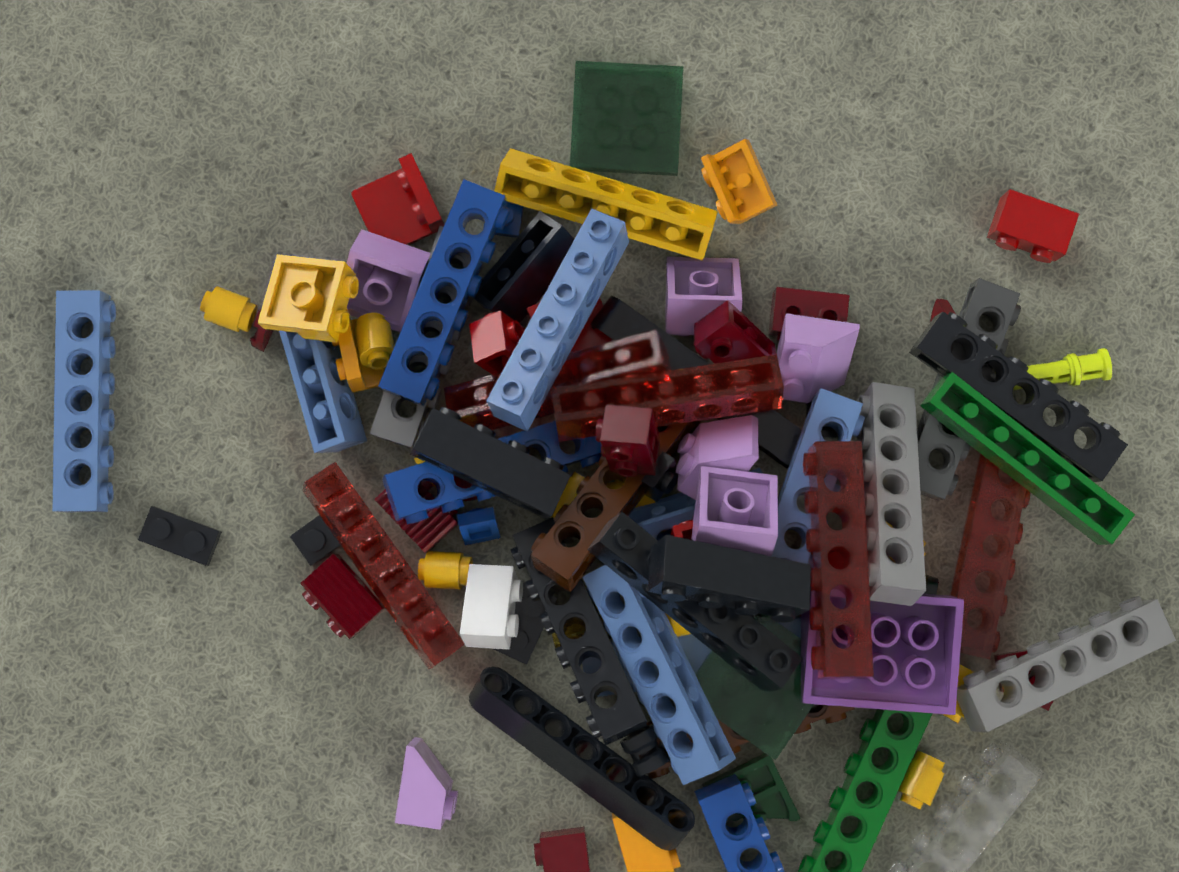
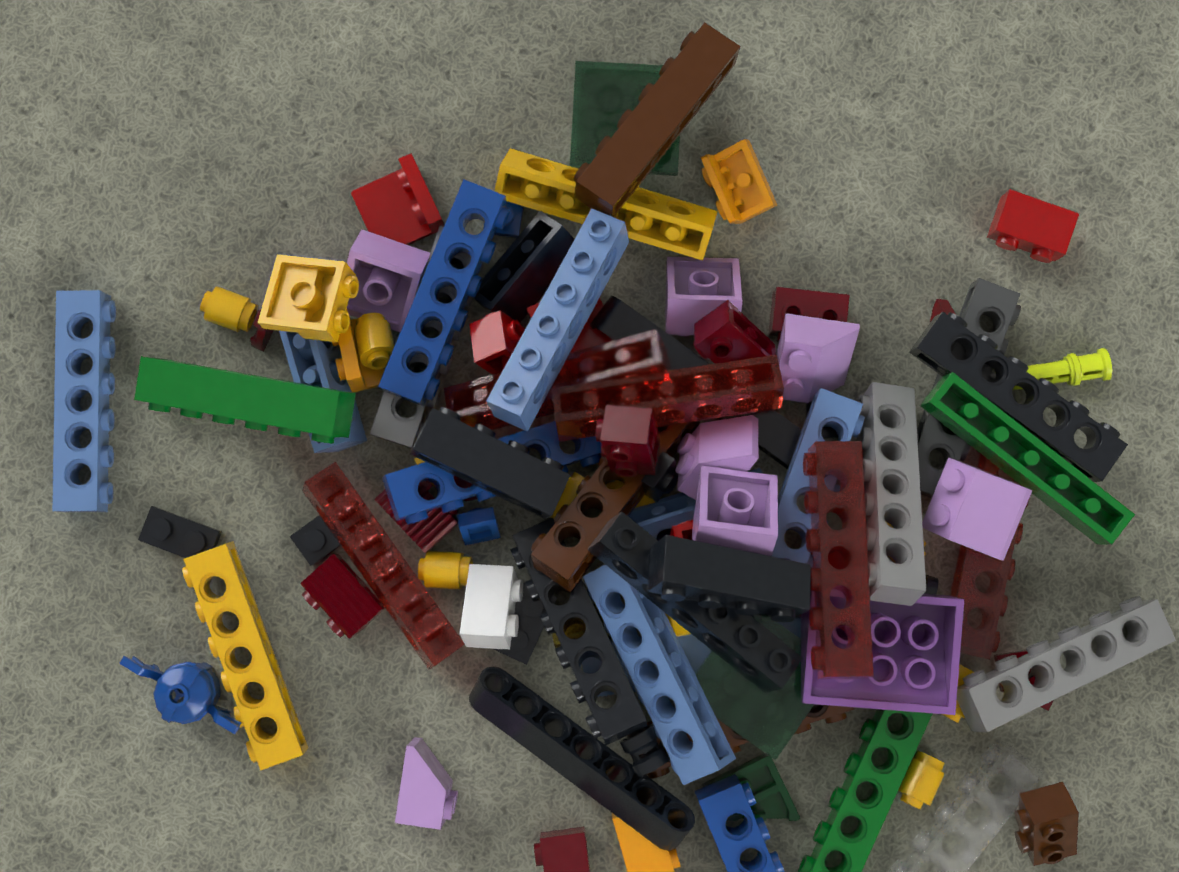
none -> blue helmet [120,656,241,734]
none -> green brick [134,356,356,444]
none -> yellow brick [182,541,308,771]
none -> reddish brown brick [573,22,741,217]
none -> lavender slope [922,457,1032,561]
none -> reddish brown brick [1015,782,1079,866]

